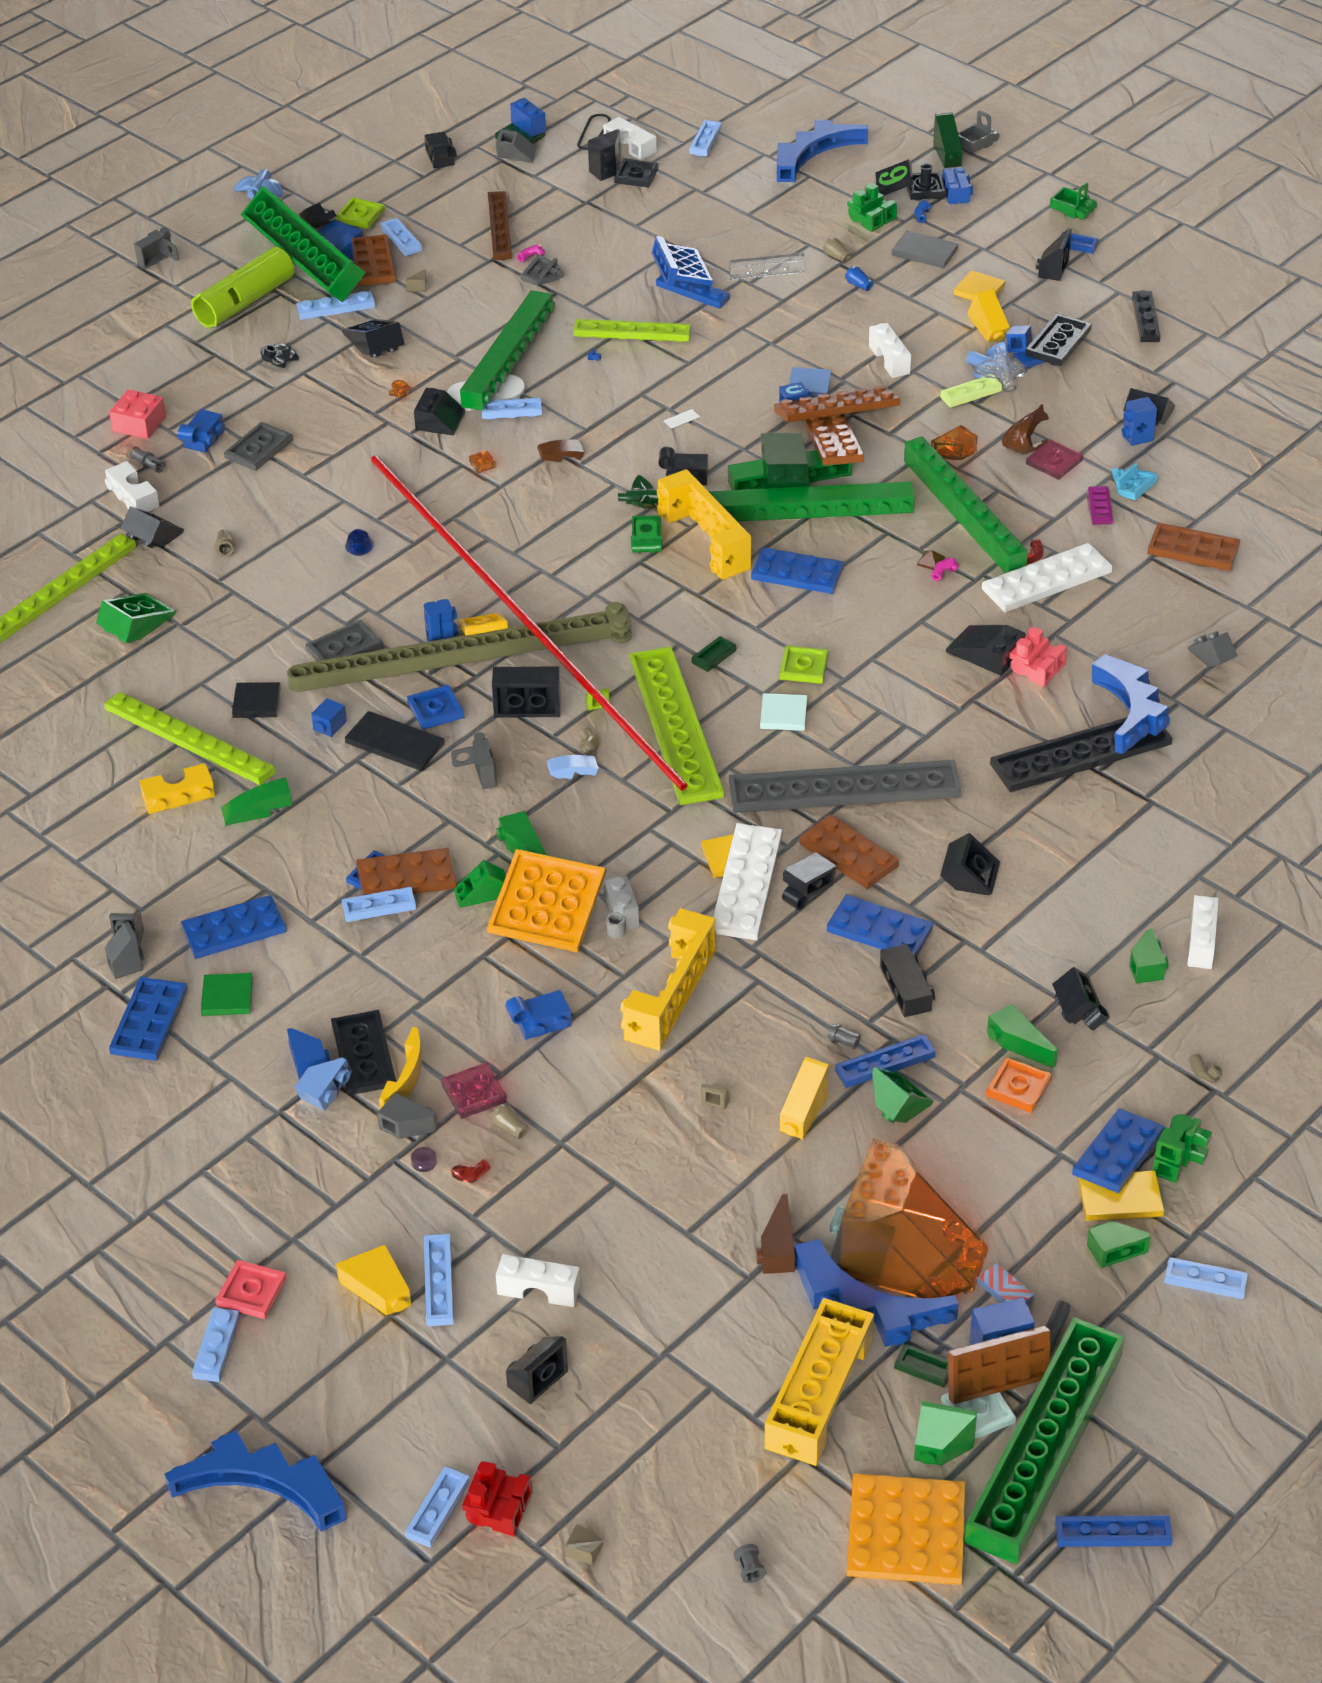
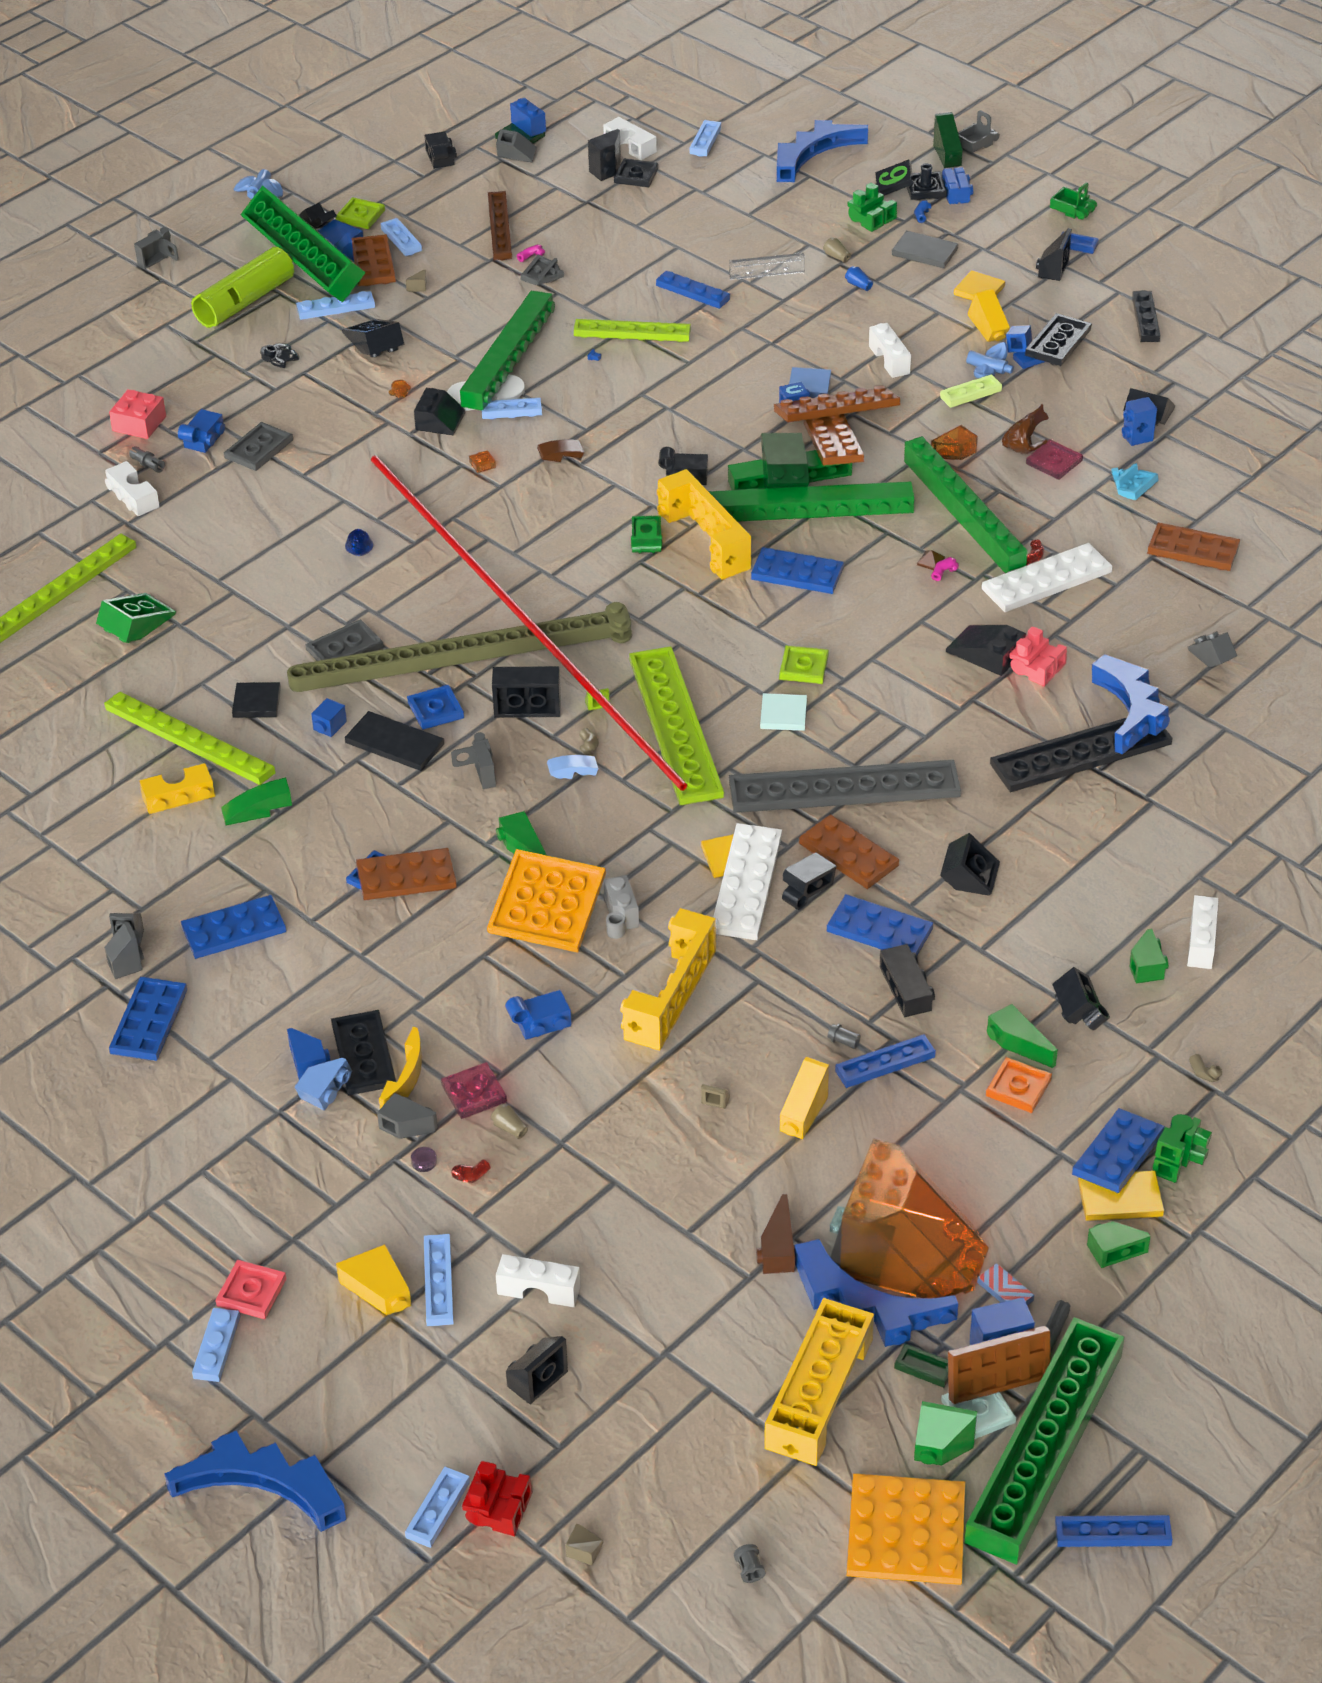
slope [120,506,184,548] -> none
green tile [201,973,253,1016] -> none
dark tan cone [215,529,236,556] -> none
light blue plate [341,887,416,922] -> none
blue brick [423,599,459,642] -> none
green slope [453,859,506,907] -> none
yellow tile [458,612,508,636] -> none
black piece [577,114,611,150] -> none
dark green plant [618,475,658,509] -> none
blue fence [651,236,713,286] -> none
white sticker [664,409,700,428] -> none
dark green tile [691,636,736,672] -> none
green slope [872,1067,934,1123] -> none
clear plant [974,346,1027,392] -> none
magenta slope [1087,486,1113,525] -> none
light blue tile [1164,1257,1248,1299] -> none

